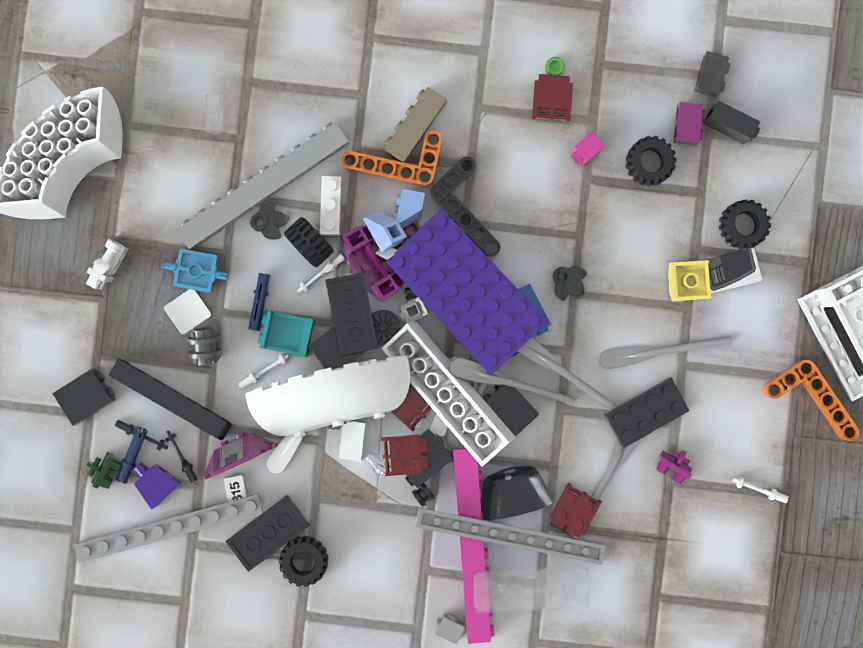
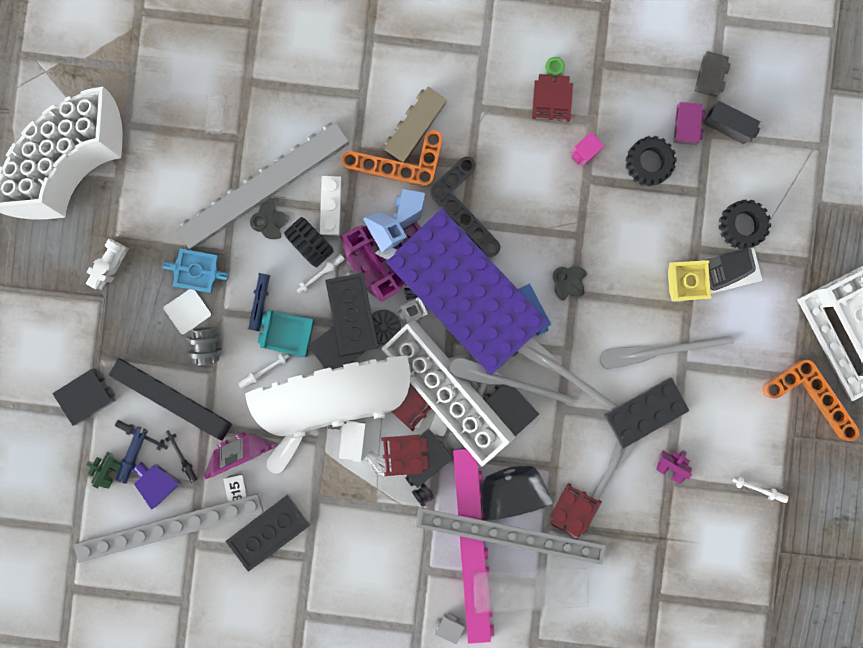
black tyre [278,536,329,587] -> none

